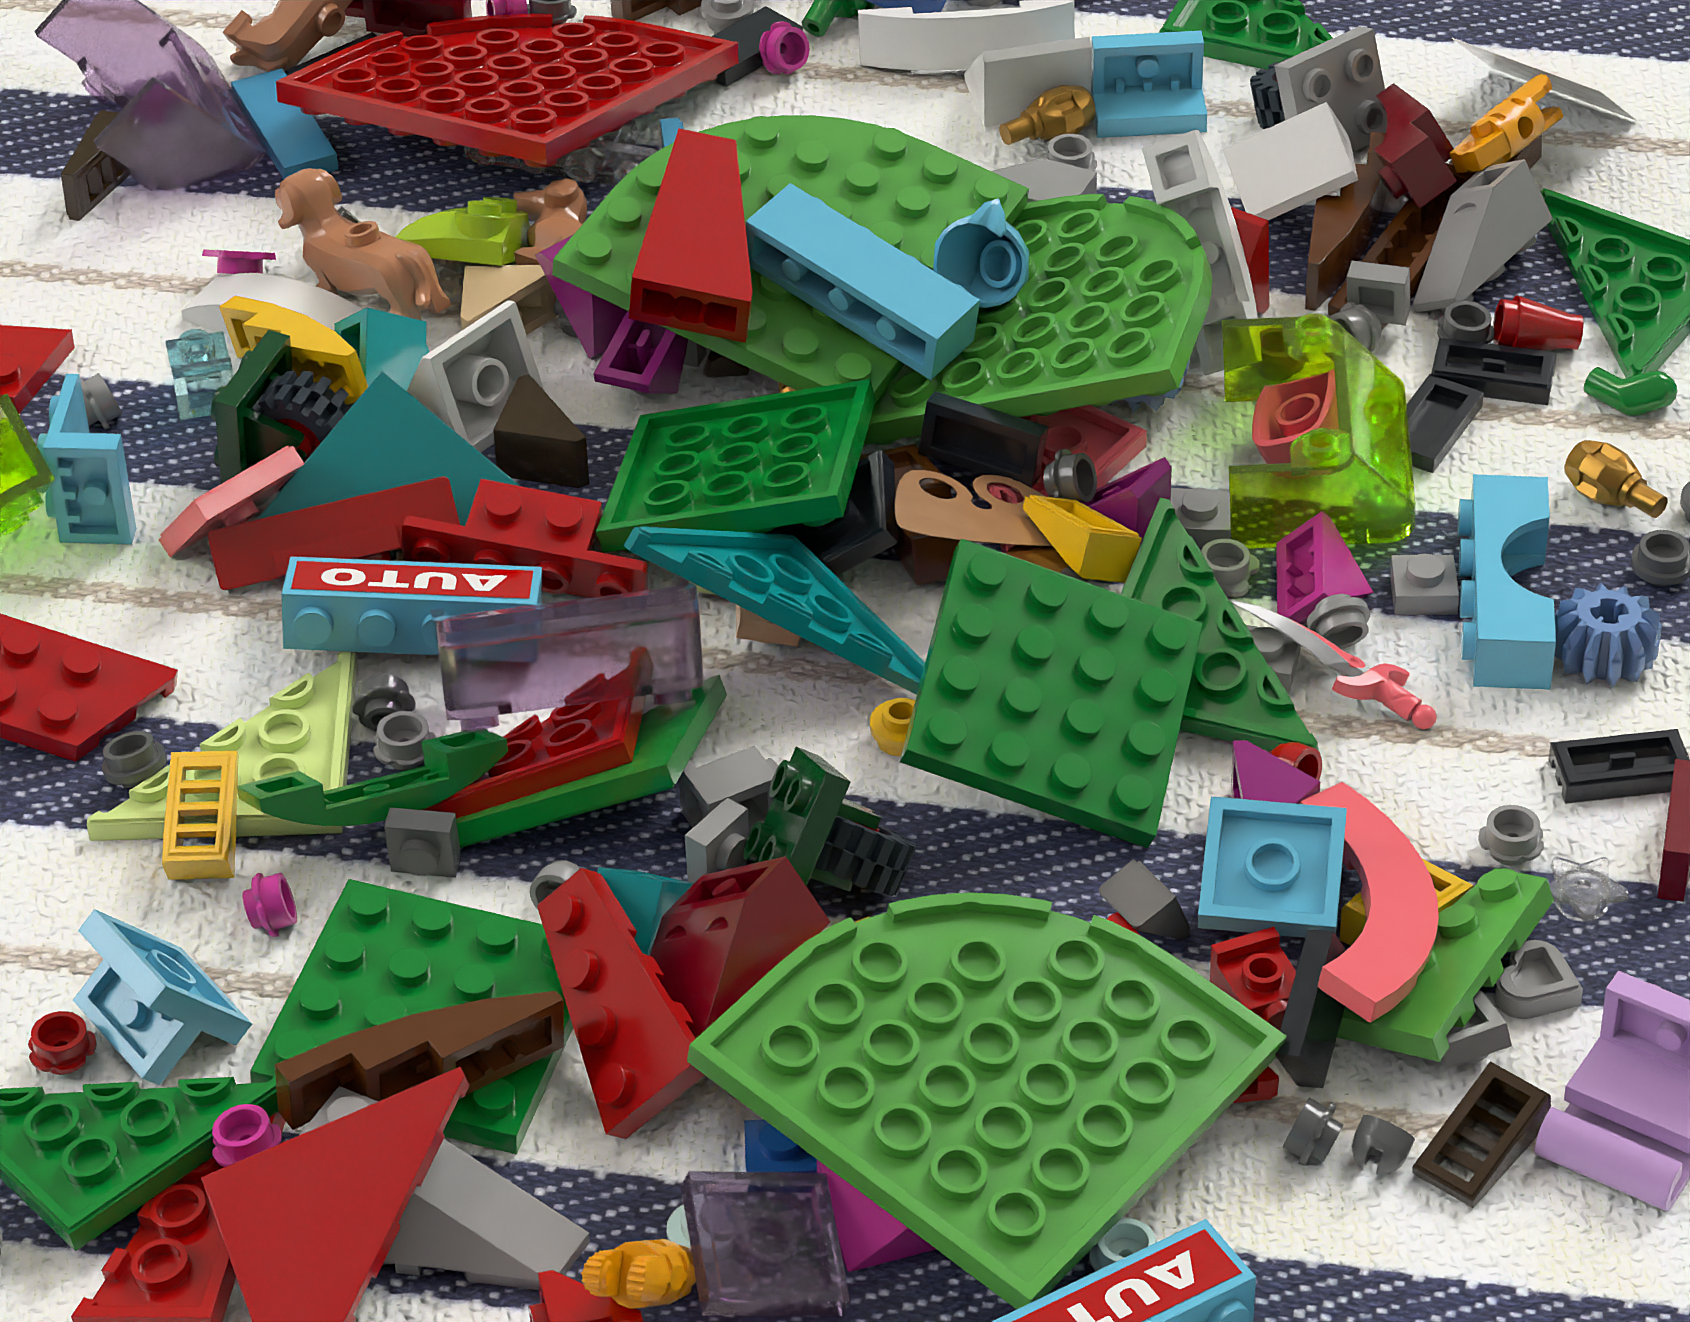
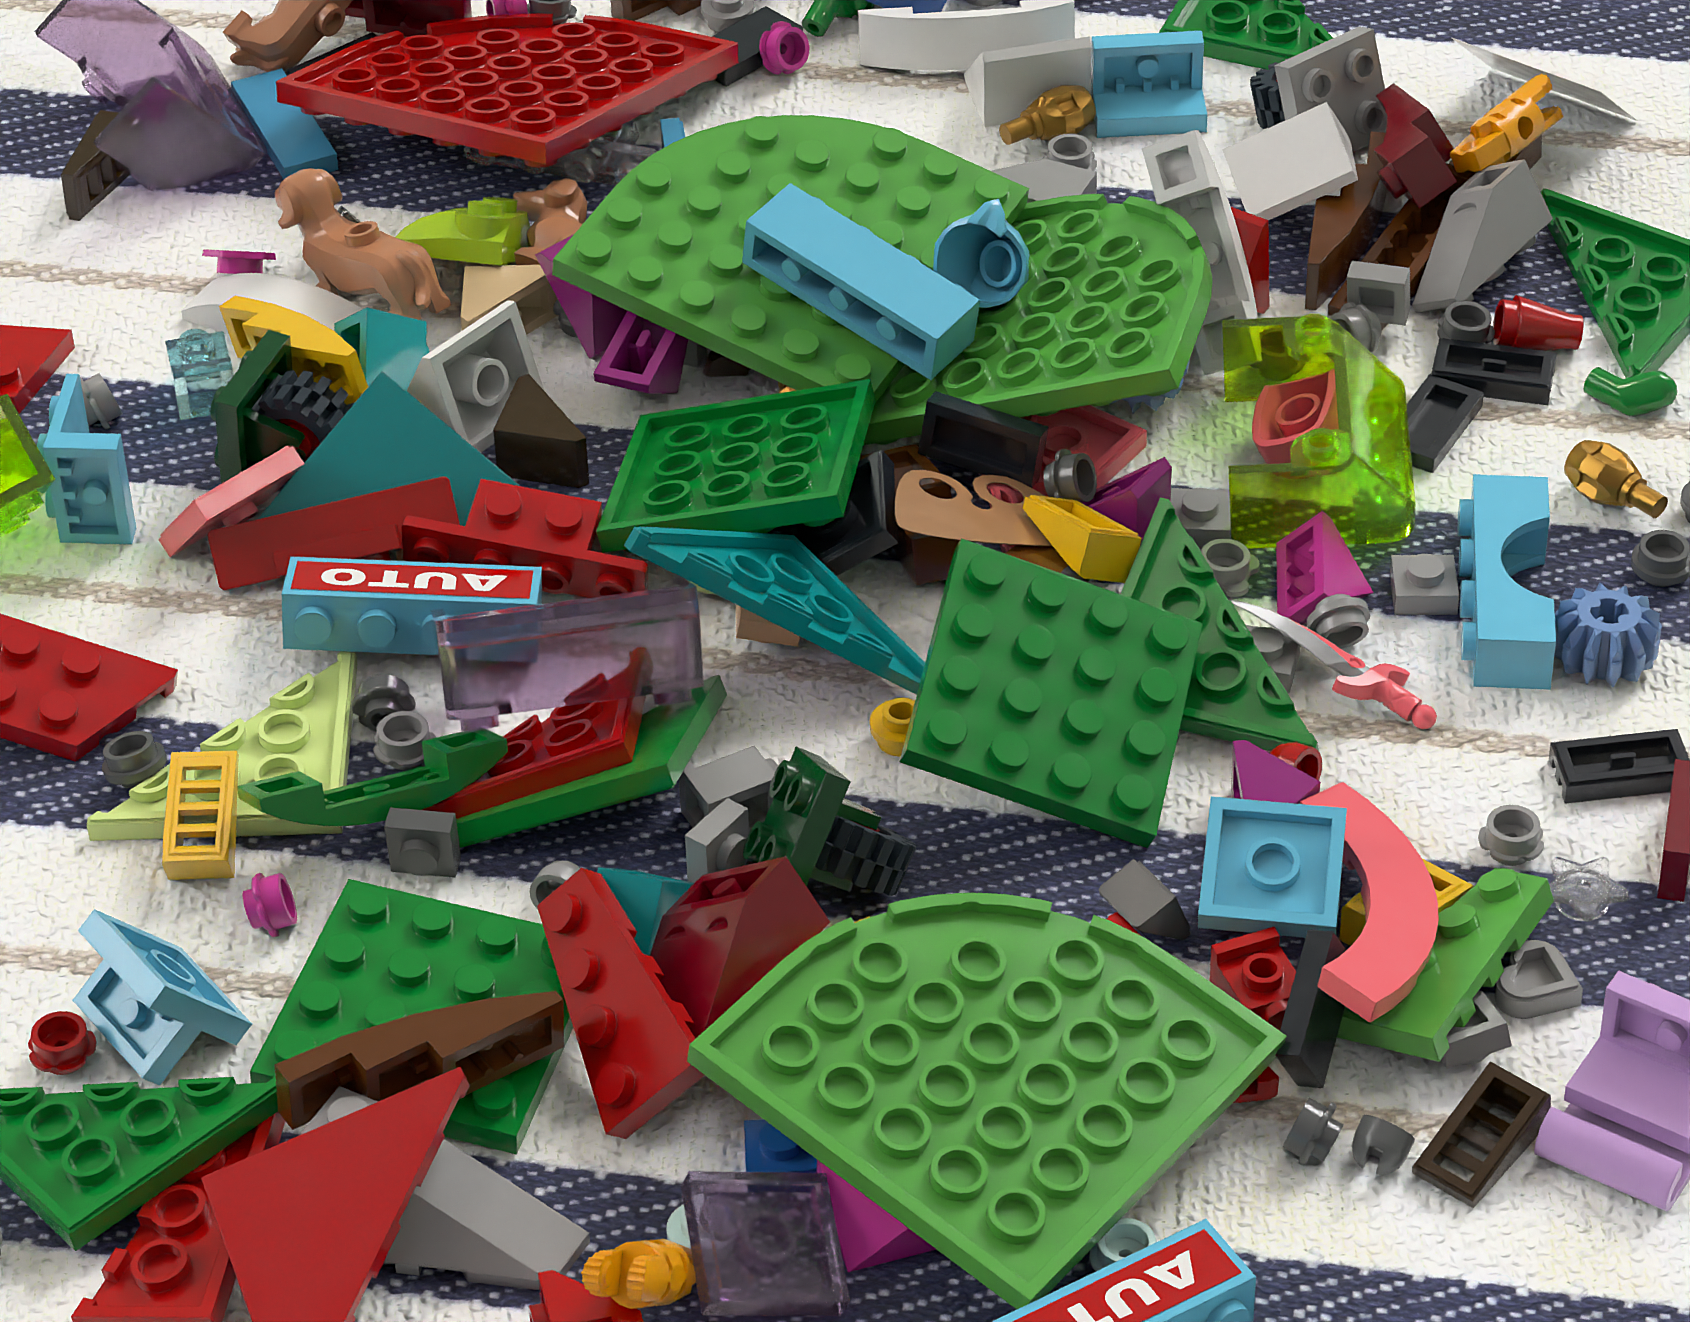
dark pink plate [212,1104,282,1167] -> none
red slope [628,128,753,343] -> none

